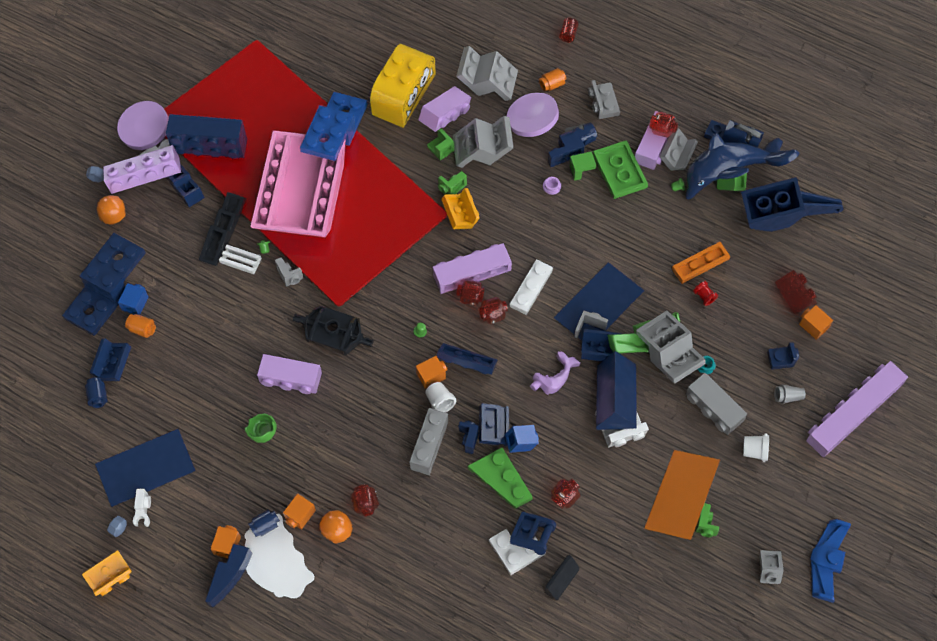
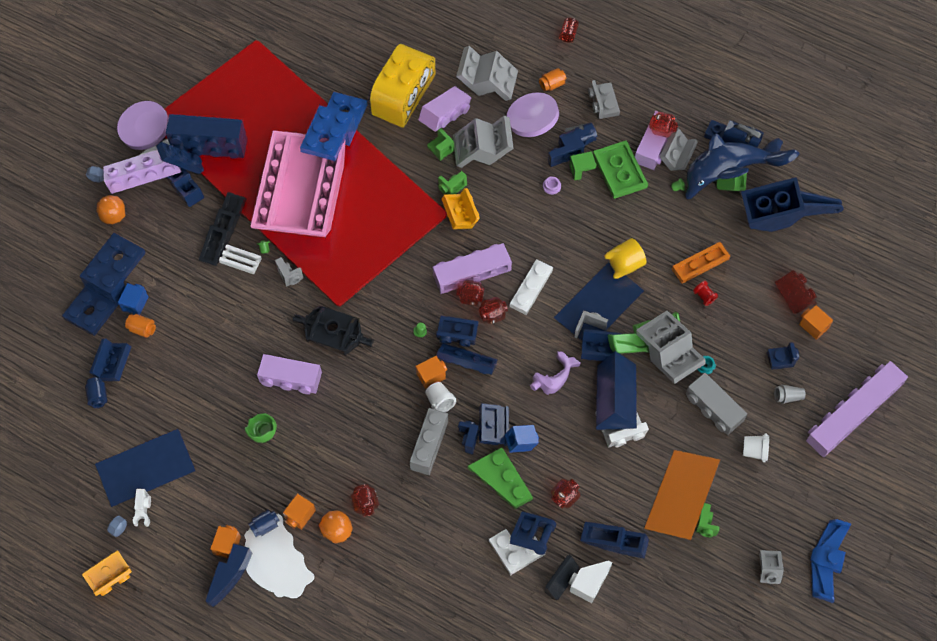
none -> dark blue plate [156,142,204,174]
none -> dark blue bracket [436,316,479,347]
none -> white slope [569,561,612,603]
none -> dark blue slope [580,522,649,559]
none -> yellow piece [604,238,647,279]

